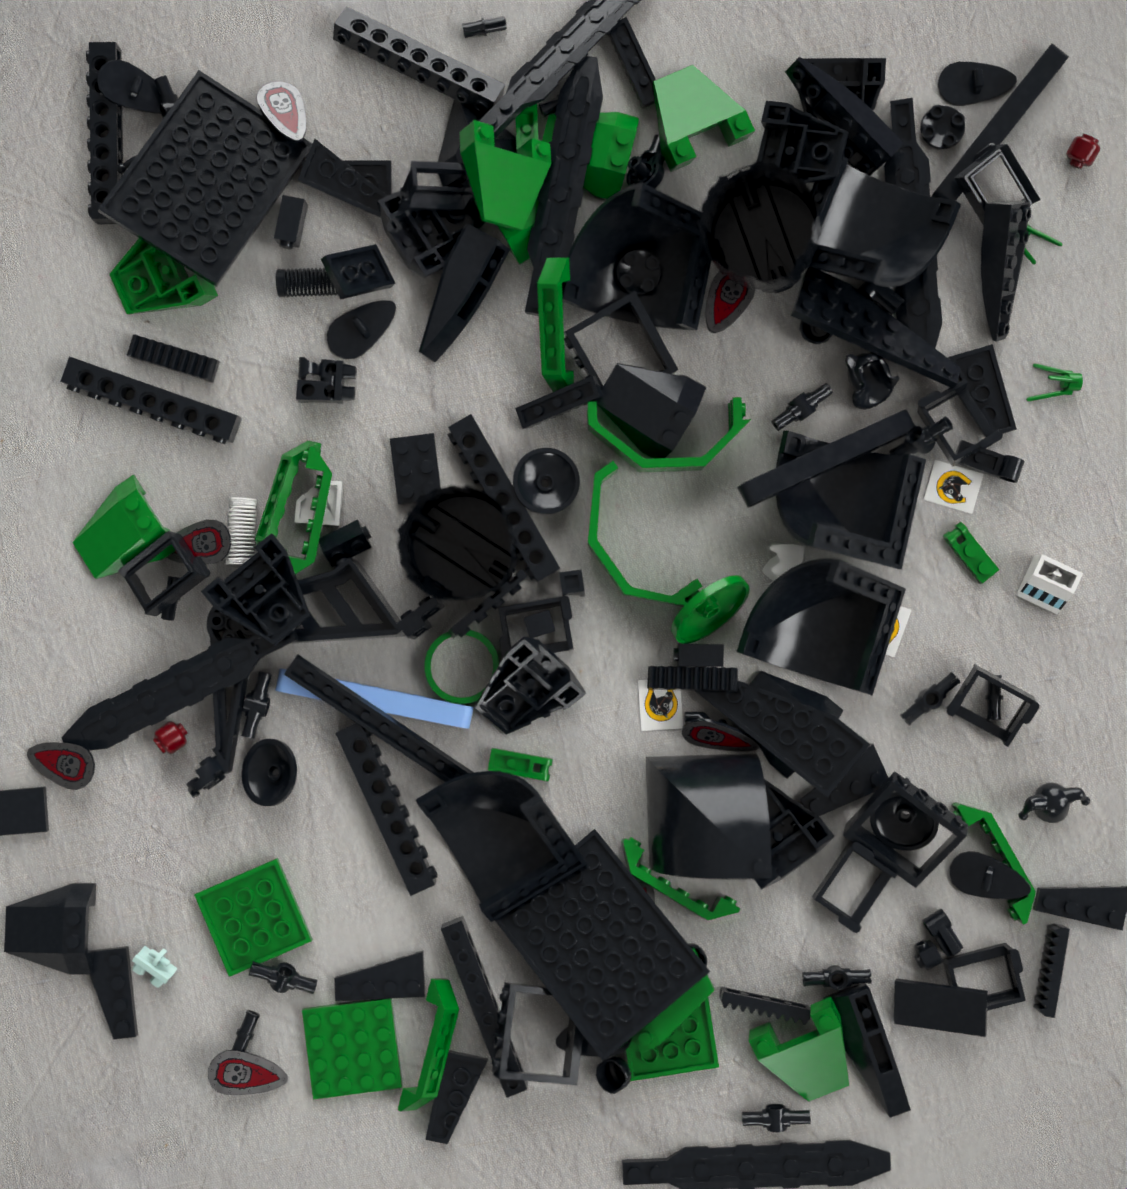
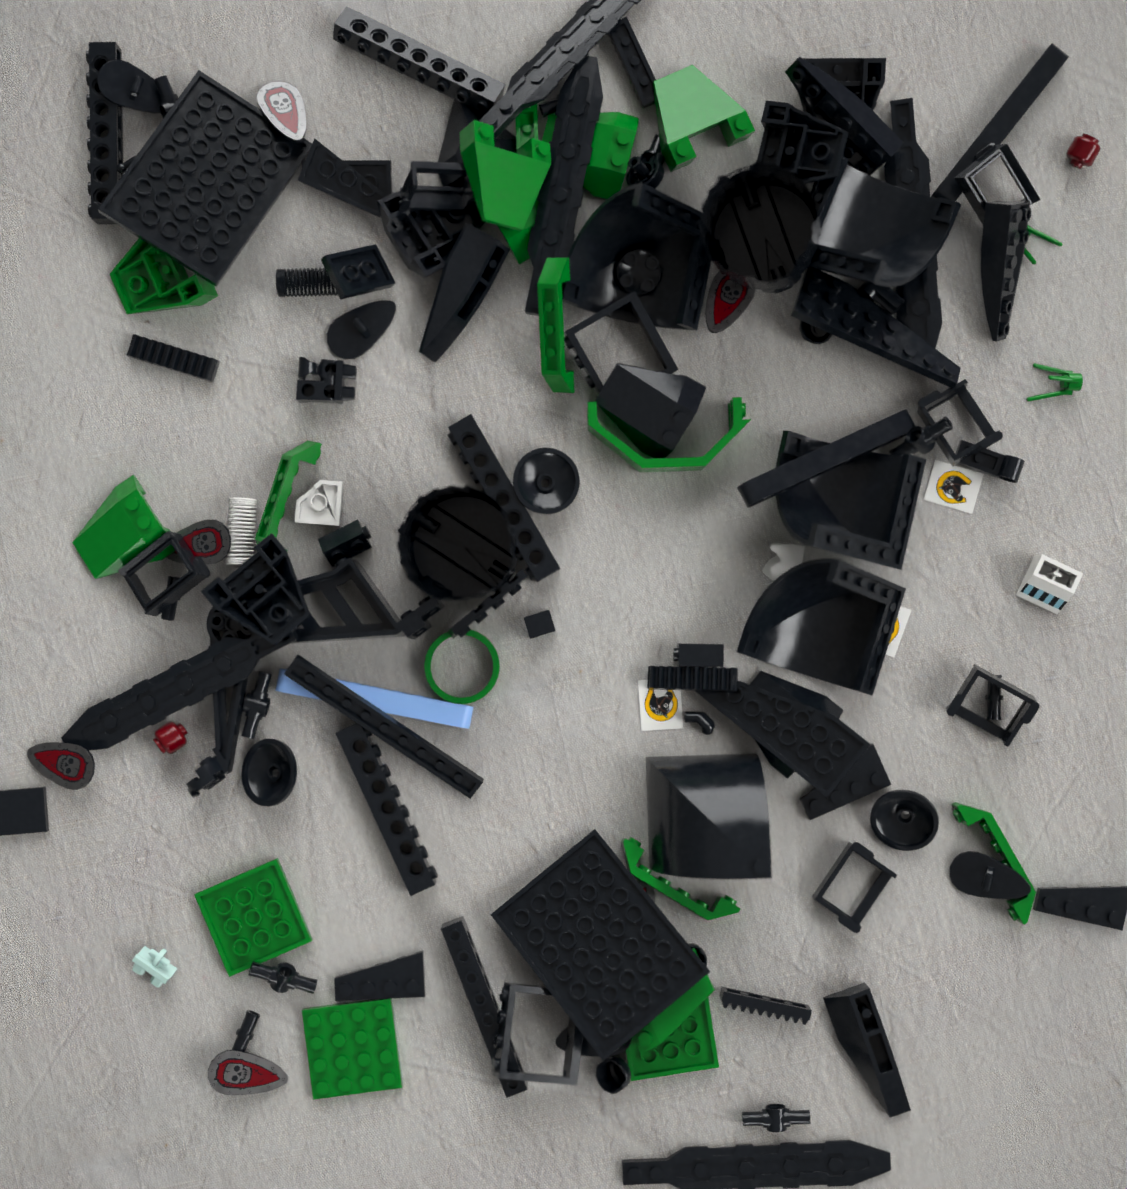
black wedge [4,883,96,975] -> none
black brick [60,356,242,444] -> none
black wing [90,946,138,1040] -> none
black brick [274,195,308,250] -> none
green slope [289,445,333,574] -> none
black plate [390,433,441,505] -> none
green slope [398,978,459,1112] -> none
black panel [416,771,587,922] -> none
black wing [425,1050,488,1144] -> none
black axle [462,17,507,38] -> none
black wedge [475,637,586,734] -> none
green plate [488,748,553,781] -> none
black piece [498,596,574,658] -> none
black gear [515,376,603,429] -> none
black panel [559,569,585,597] -> none
green panel [587,461,702,607] -> none
green dish [671,575,750,644] -> none
shield [682,718,760,751] -> none
green wedge [748,997,850,1102] -> none
black wedge [754,779,835,890] -> none
black pin [771,383,833,431] -> none
black pin [802,965,872,990] -> none
black window [843,771,968,888] -> none
black hair [845,352,900,410] -> none
black tile [894,978,988,1037] -> none
black pin [900,672,961,726] -> none
black plate [914,940,943,970] -> none
black dish [920,105,965,149] -> none
black piece [922,909,964,957] -> none
black shield [938,62,1017,106] -> none
black piece [942,943,1026,1011] -> none
green plate [943,522,999,584] -> none
black wing [948,344,1017,434] -> none
black piece [1018,782,1091,823] -> none
black gear [1033,923,1070,1018] -> none

